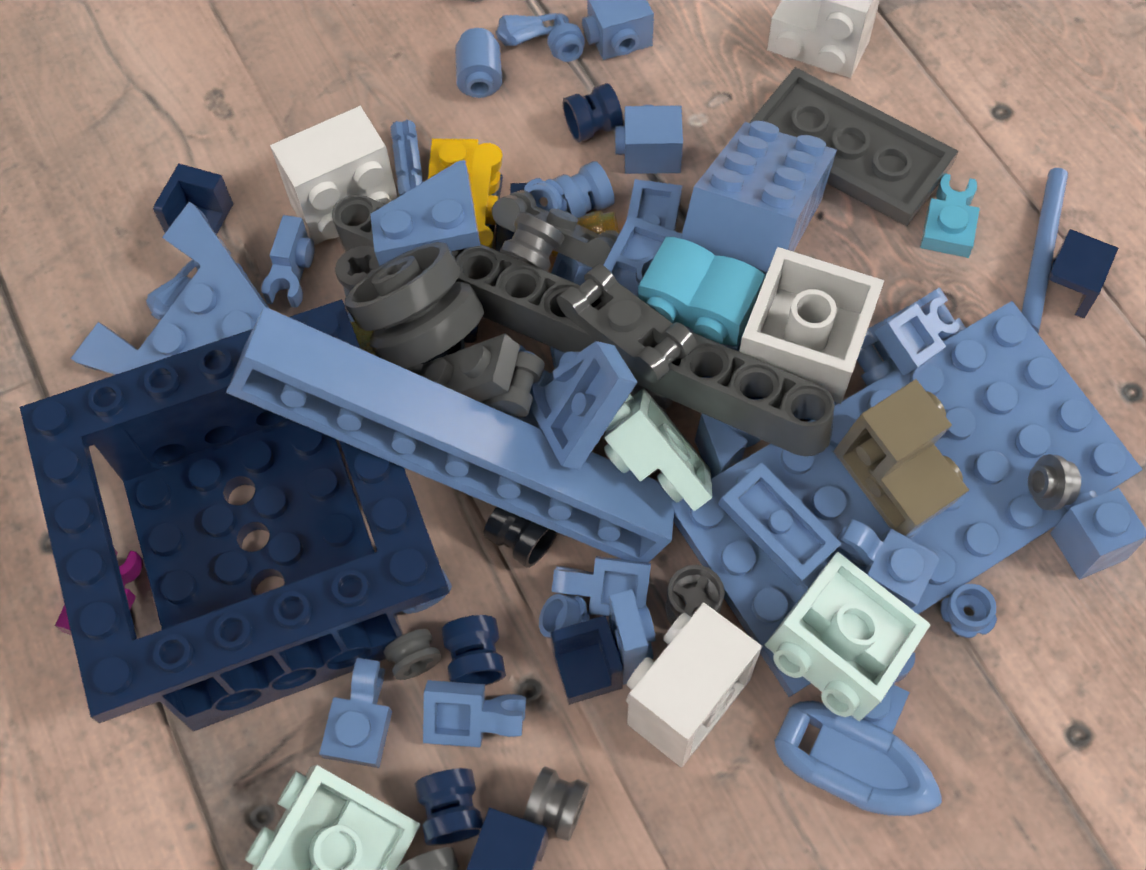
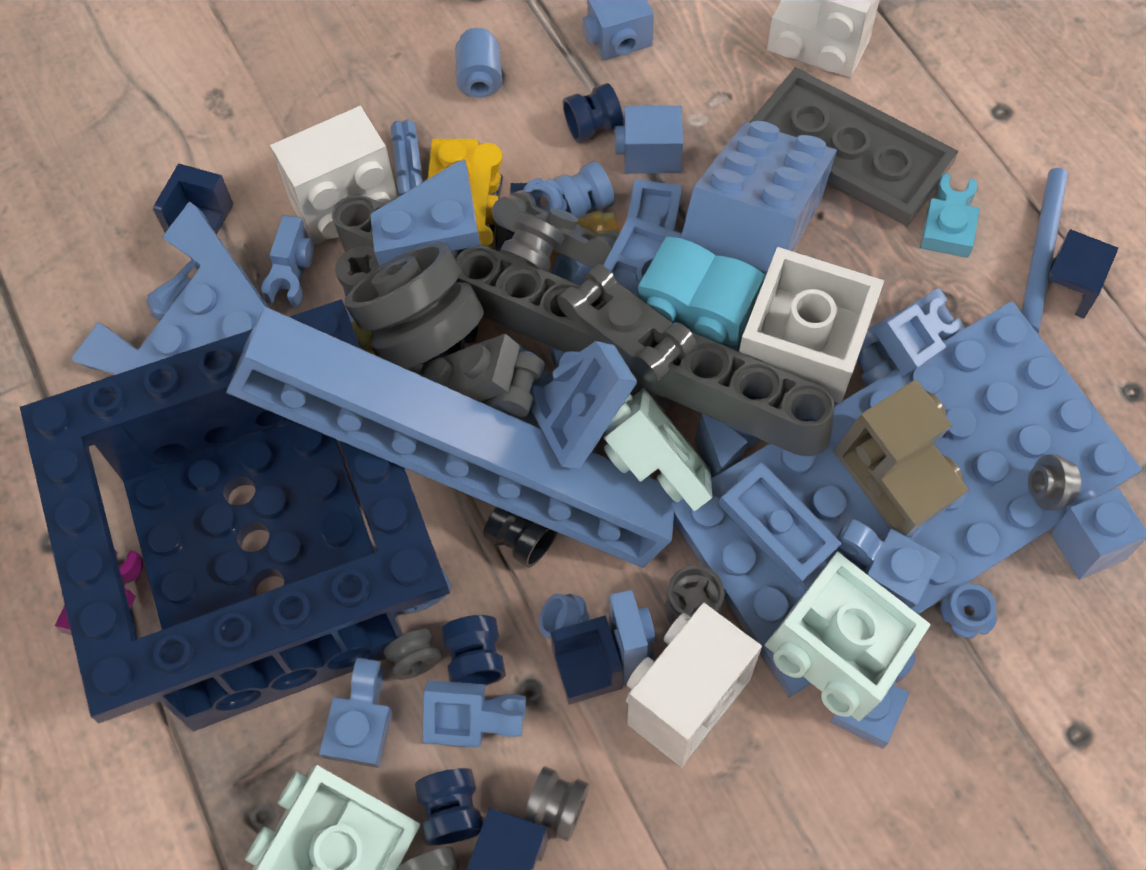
medium blue piece [495,13,585,62] -> none
medium blue plate [551,556,651,616] -> none
medium blue piece [774,701,942,816] -> none

